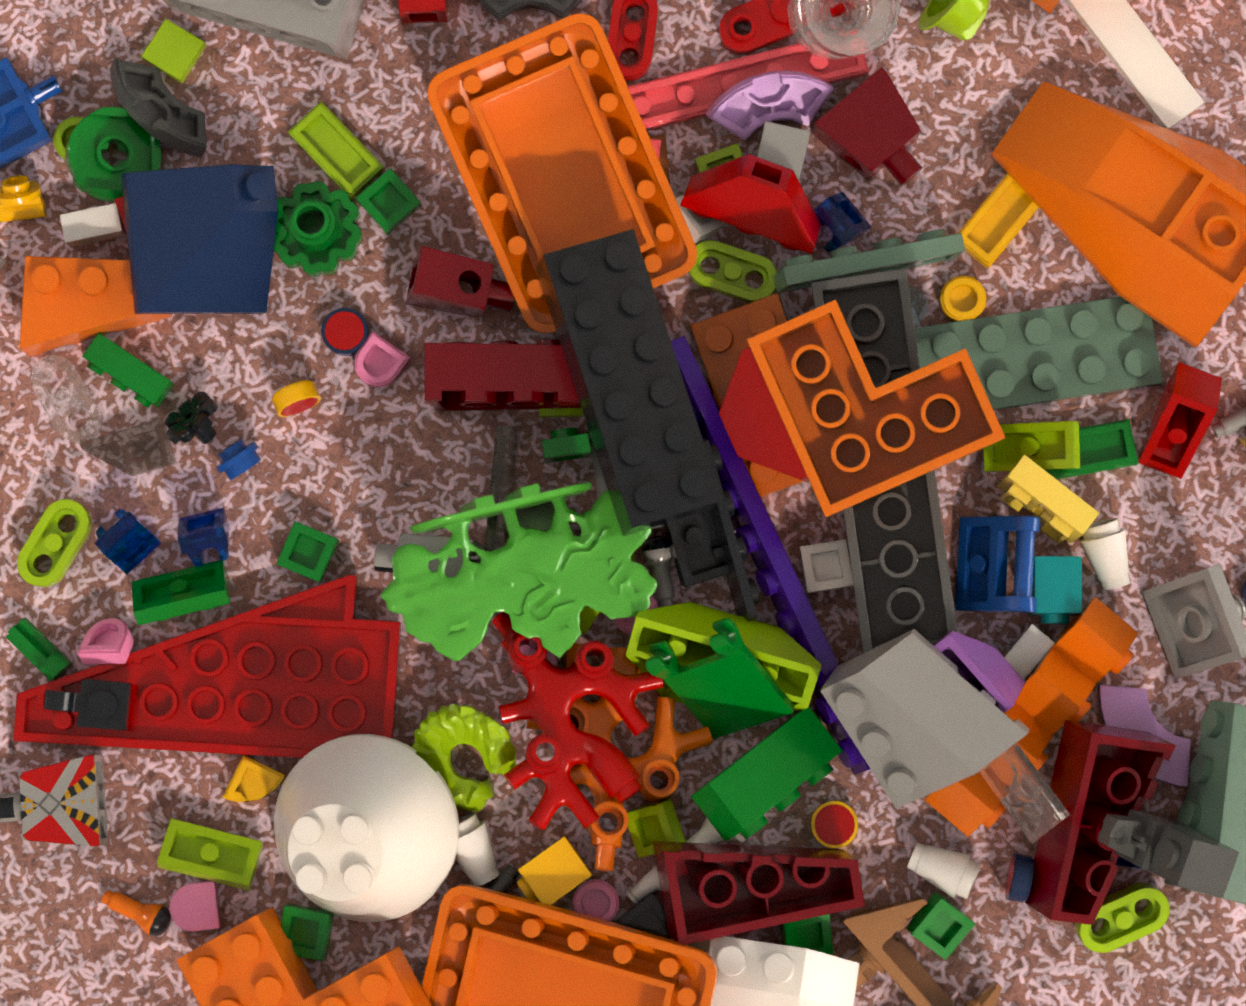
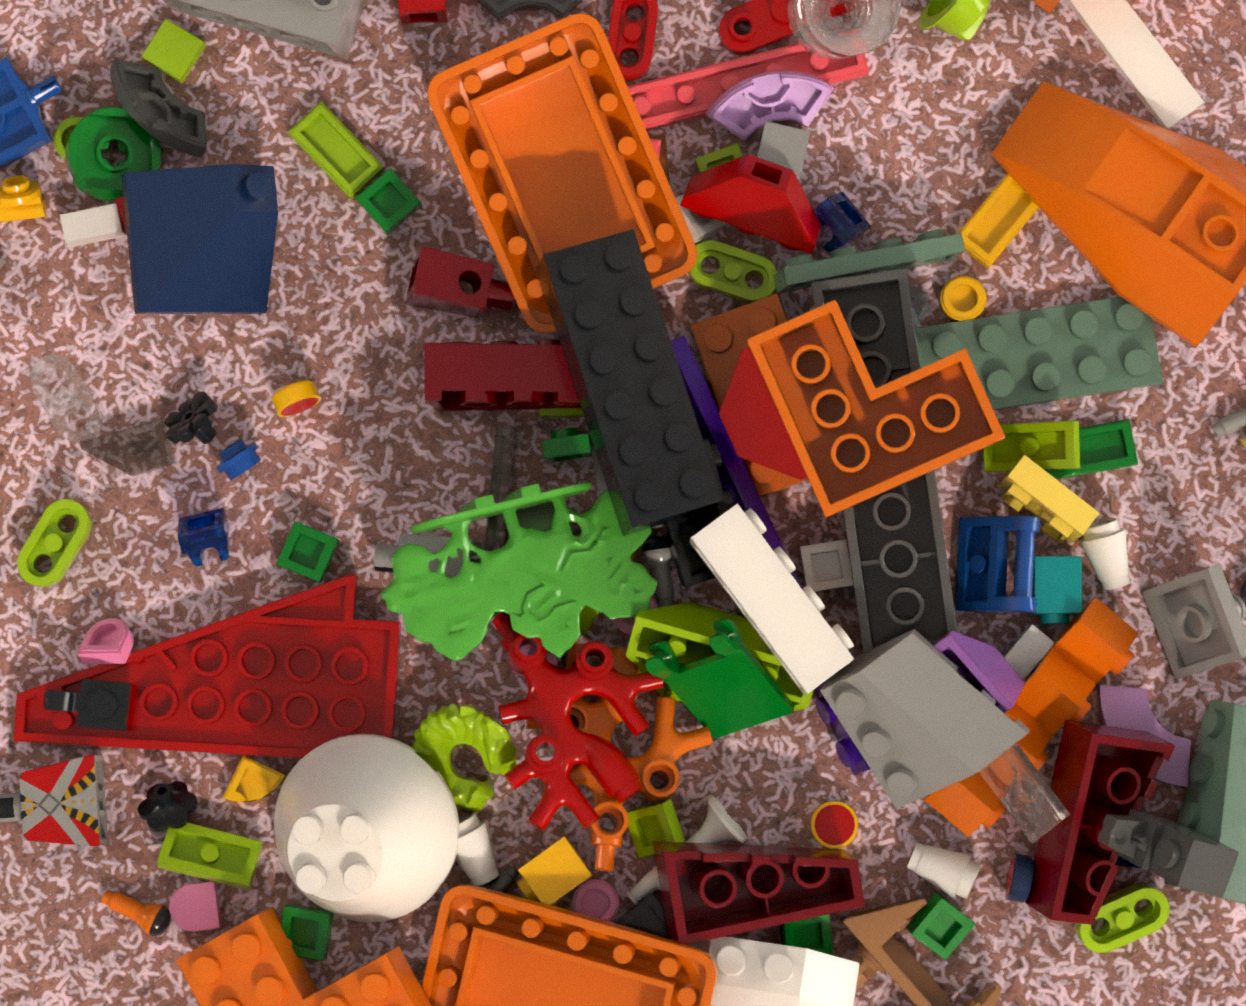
green piece [6,617,72,682] -> none
orange wedge [19,256,172,357] -> none
green piece [82,333,174,408] -> none
clear blue tile [95,509,161,574] -> none
green plate [132,559,230,625] -> none
green plant [274,181,363,277] -> none
red tile [321,308,369,356] -> none
bright pink tile [355,331,411,388] -> none
green brick [691,707,843,842] -> none
dark red torso [812,67,923,186] -> none
red slope [1138,362,1222,479] -> none
none -> black plant [137,781,198,832]
none -> white brick [690,503,854,696]

